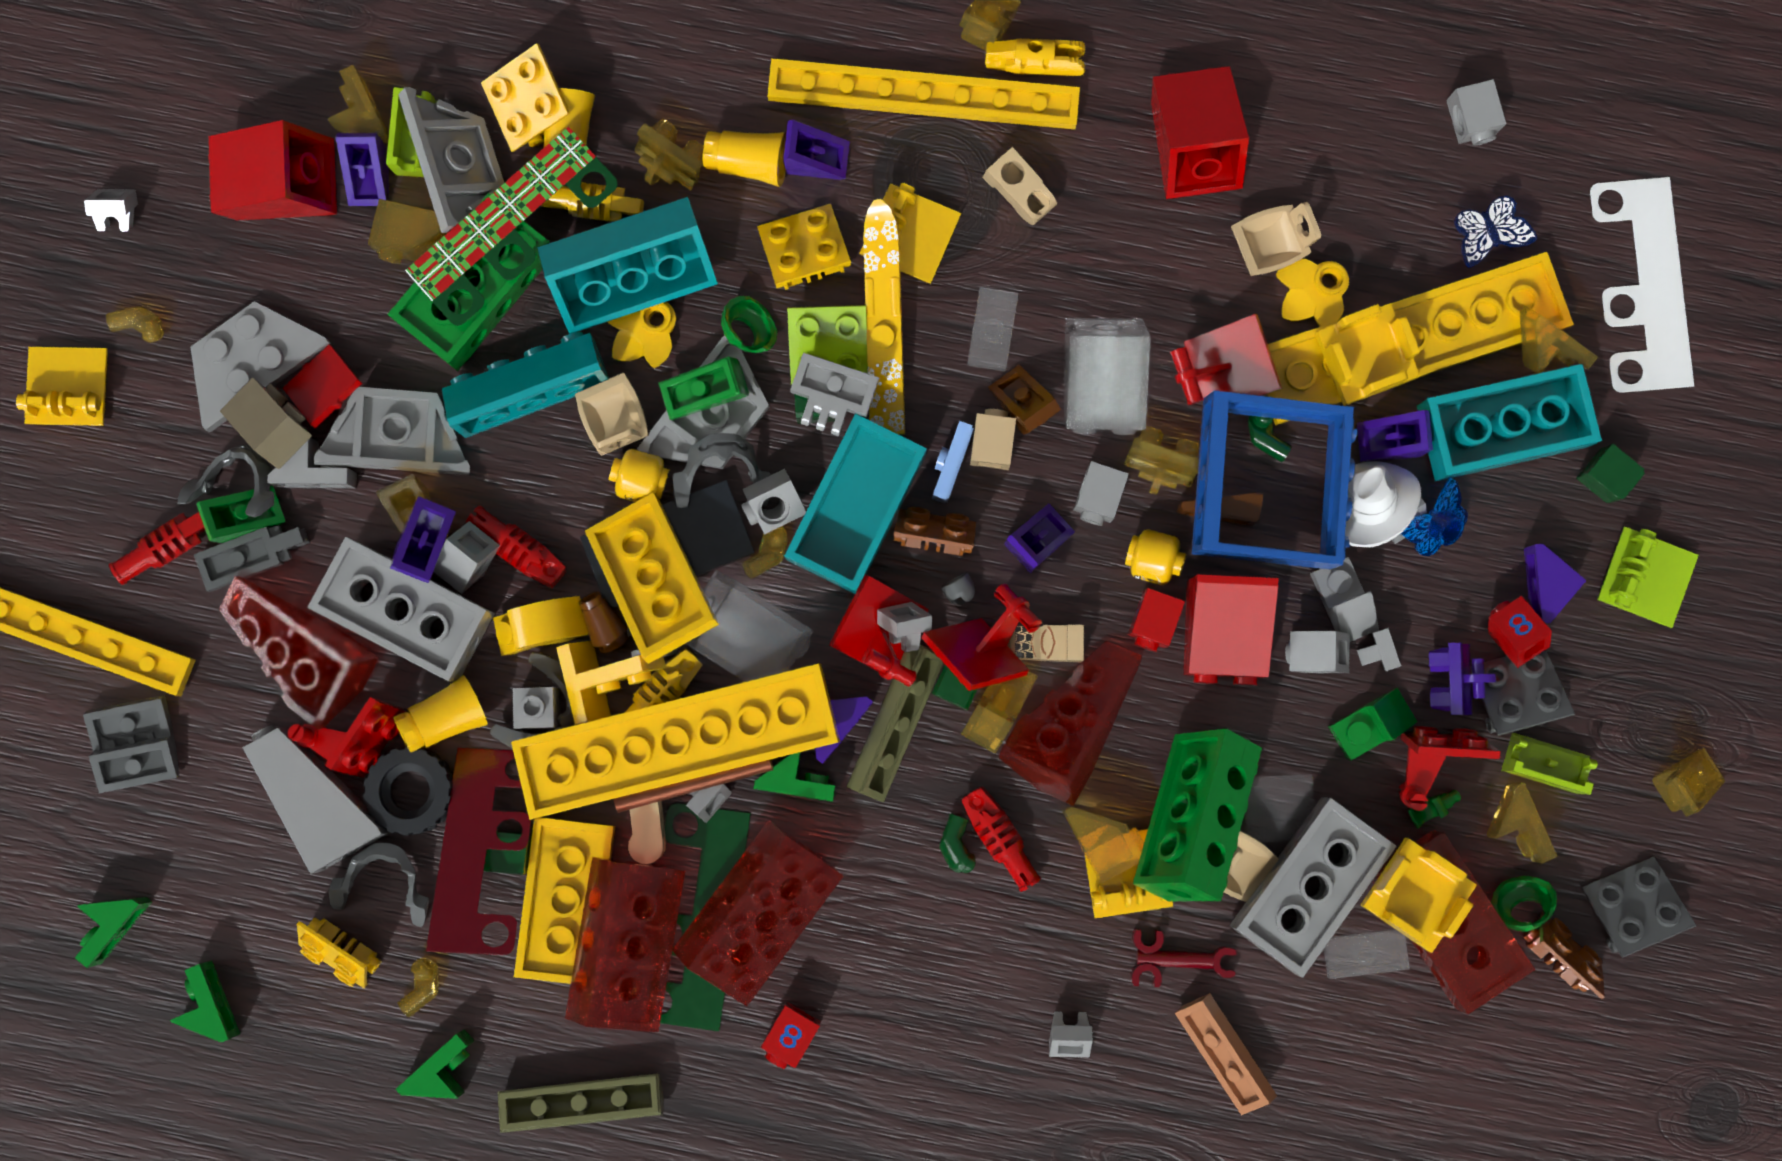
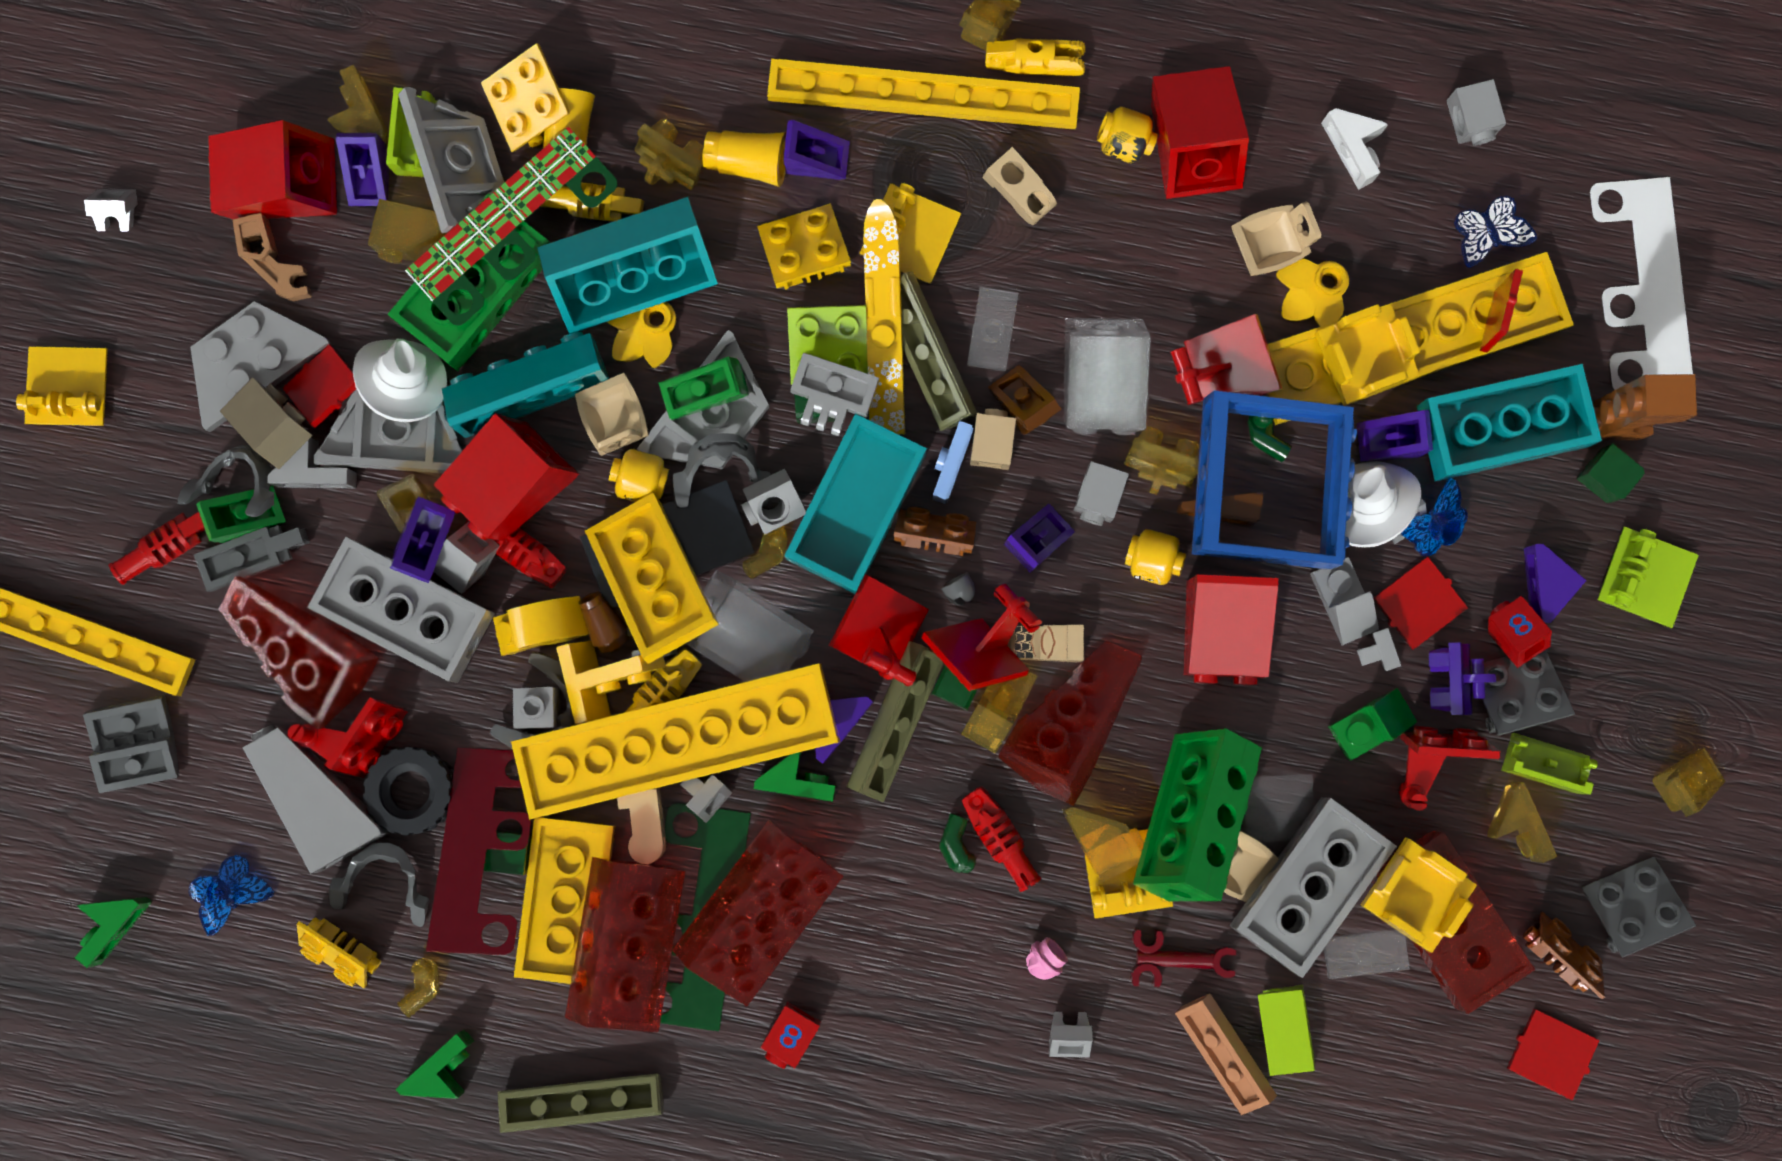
clear yellow arm [106,306,164,343] -> none
green slope [170,960,240,1042] -> none
yellow plant [393,675,488,753] -> none
copper bar [614,759,773,813] -> none
green piece [721,296,778,353] -> none
light grey tile [877,602,932,653] -> none
red brick [1128,588,1185,652] -> none
light grey brick [1285,631,1350,673] -> none
green piece [1407,789,1461,828] -> none
green piece [1491,876,1557,932] -> none
clear yellow slope [1520,306,1598,374] -> none
none -> clear blue animal [188,855,274,936]
none -> medium nougat piece [233,213,312,302]
none -> white hat [353,339,447,422]
none -> red slope [433,413,579,541]
none -> olive brick [901,272,978,431]
none -> bright pink plate [1026,937,1068,980]
none -> yellow head [1097,106,1158,164]
none -> lime hinge [1258,985,1315,1076]
none -> white slope [1321,108,1388,190]
none -> red piece [1373,557,1468,650]
none -> red piece [1480,269,1523,353]
none -> red piece [1506,1009,1600,1101]
none -> dark orange arch [1592,374,1697,440]

